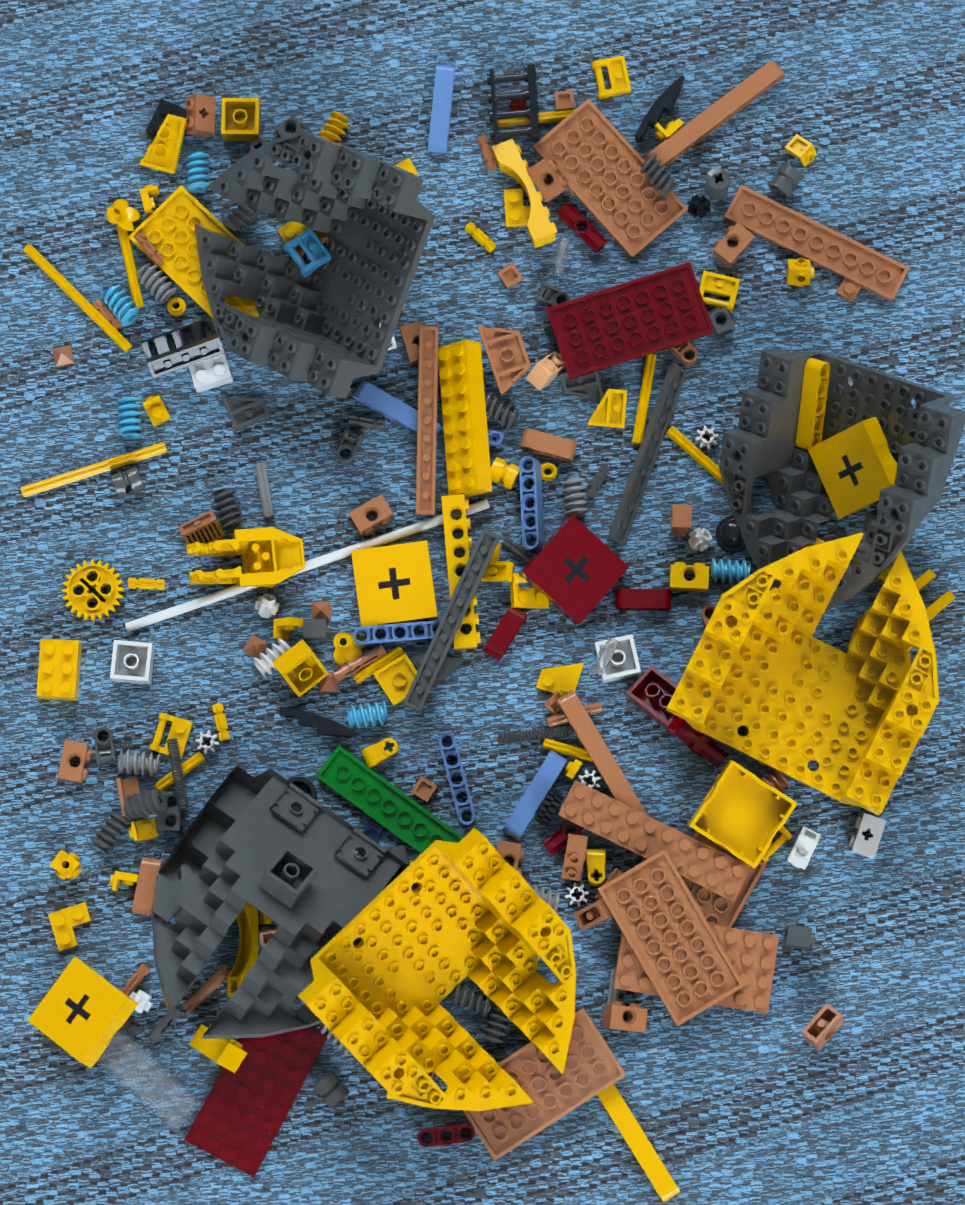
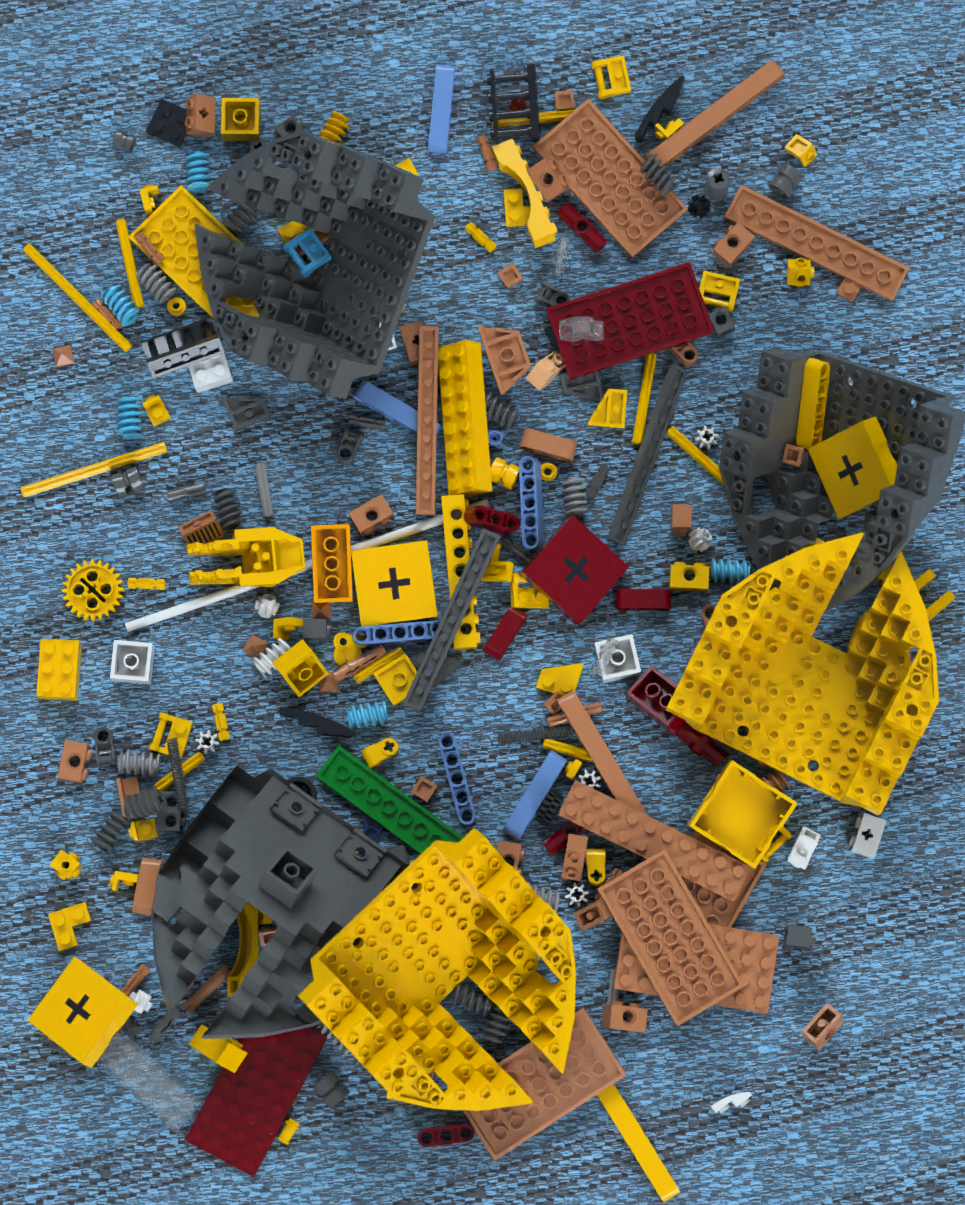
yellow plate [106,199,141,231] -> none
yellow wing [139,114,187,174] -> none
black hat [715,515,746,554] -> none
none -> dark grey wheel [112,129,137,153]
none -> dark grey axle [167,483,206,503]
none -> yellow pin [277,1118,300,1145]
none -> light orange brick [311,524,353,603]
none -> dark red beam [464,505,520,534]
none -> clear brick [559,316,604,342]
none -> white slope [710,1092,752,1113]
none -> nougat slope [782,444,805,467]

